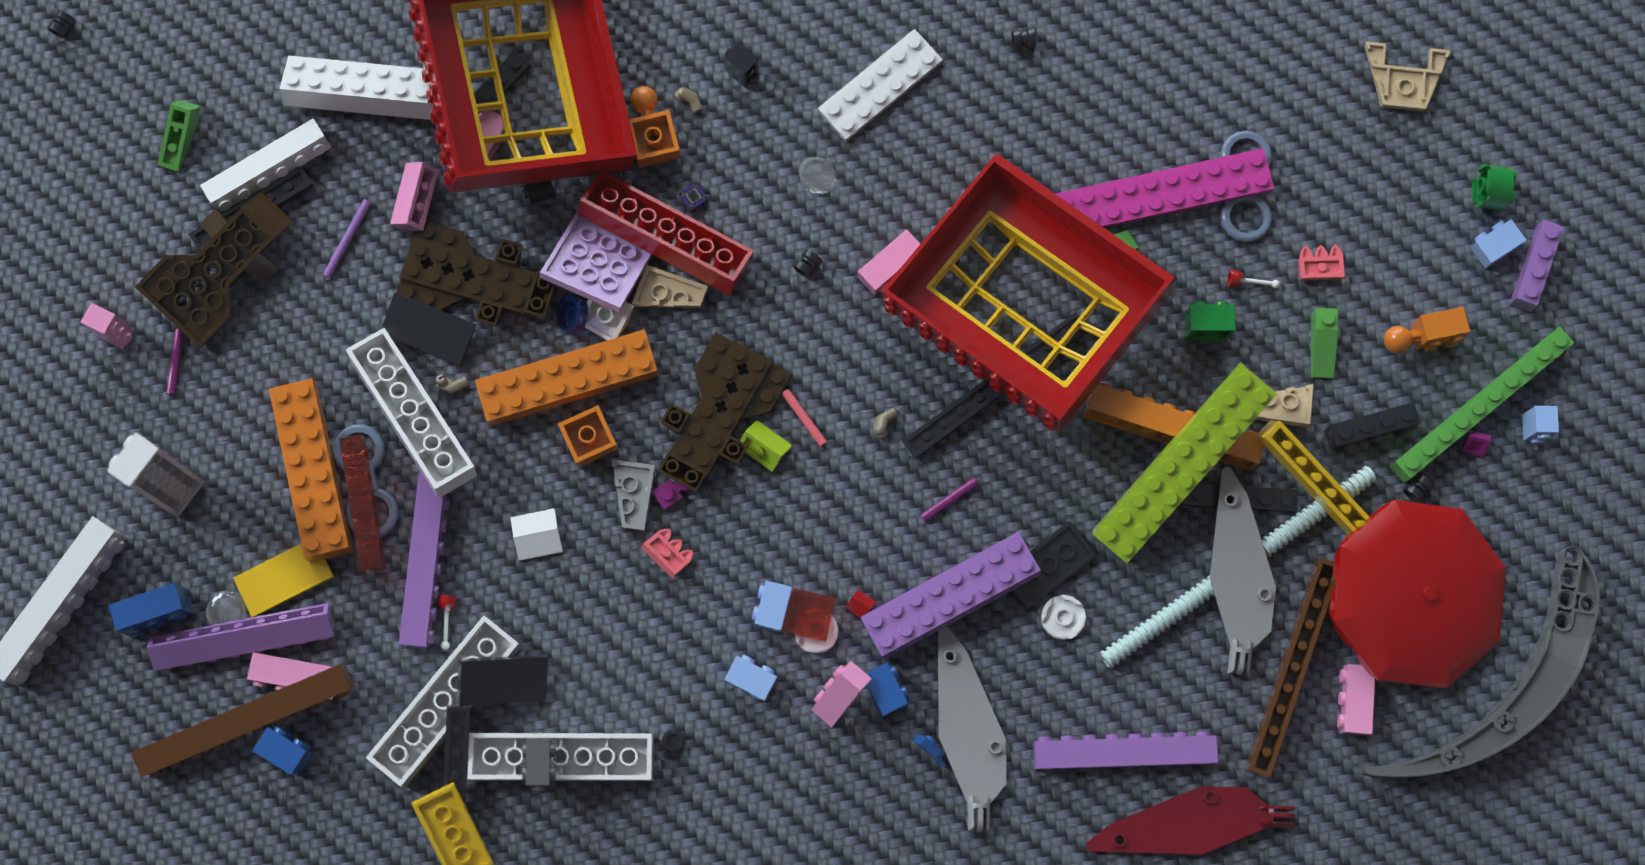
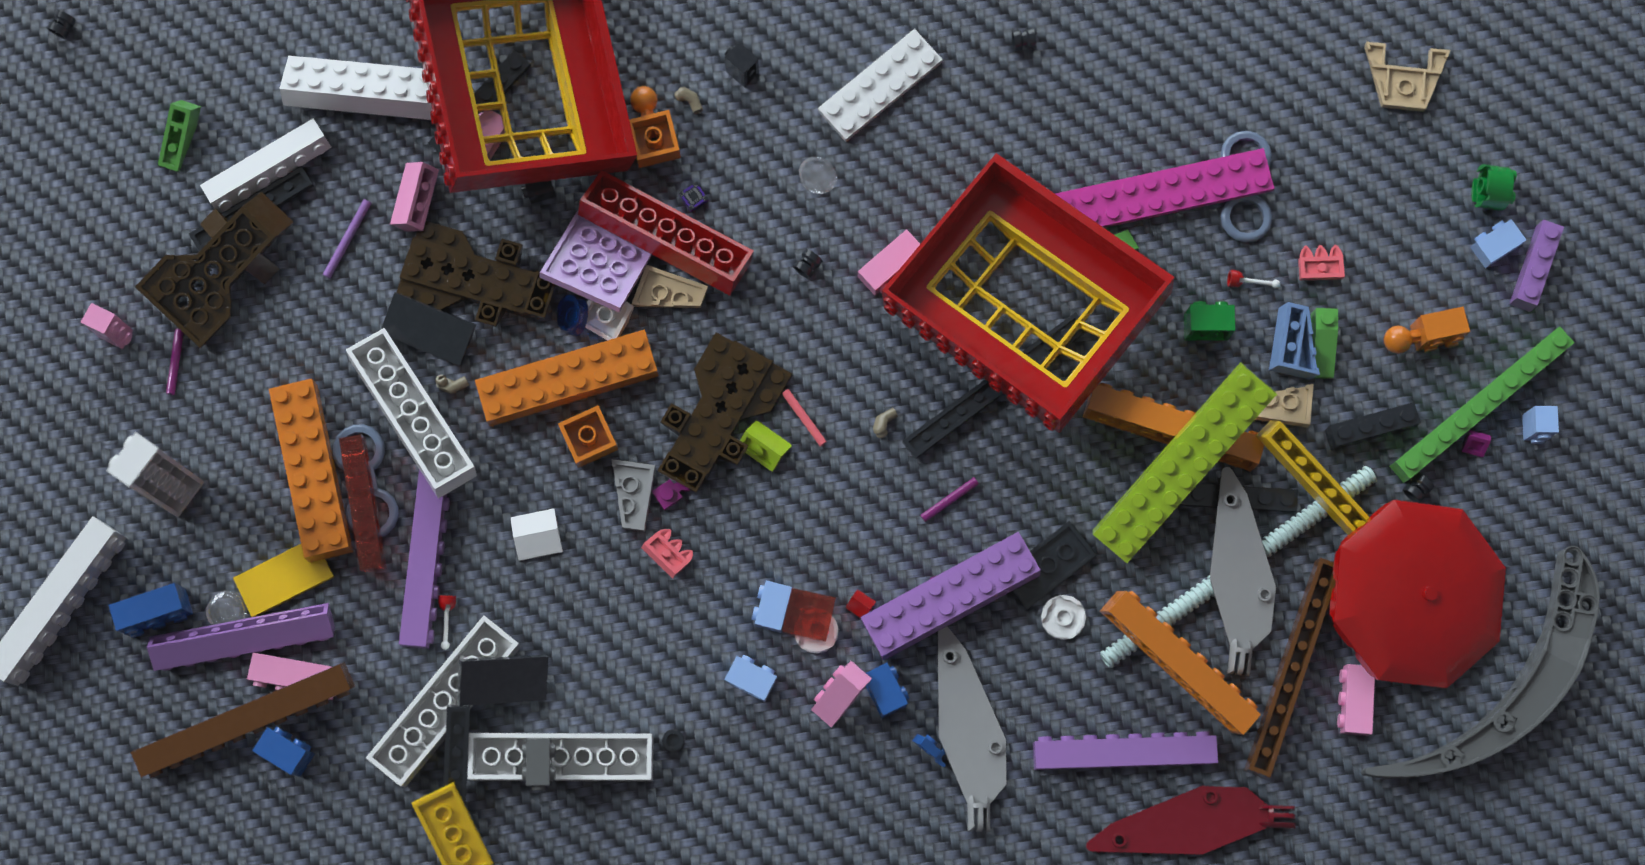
none -> orange brick [1100,591,1261,735]
none -> medium blue wedge [1269,302,1320,380]

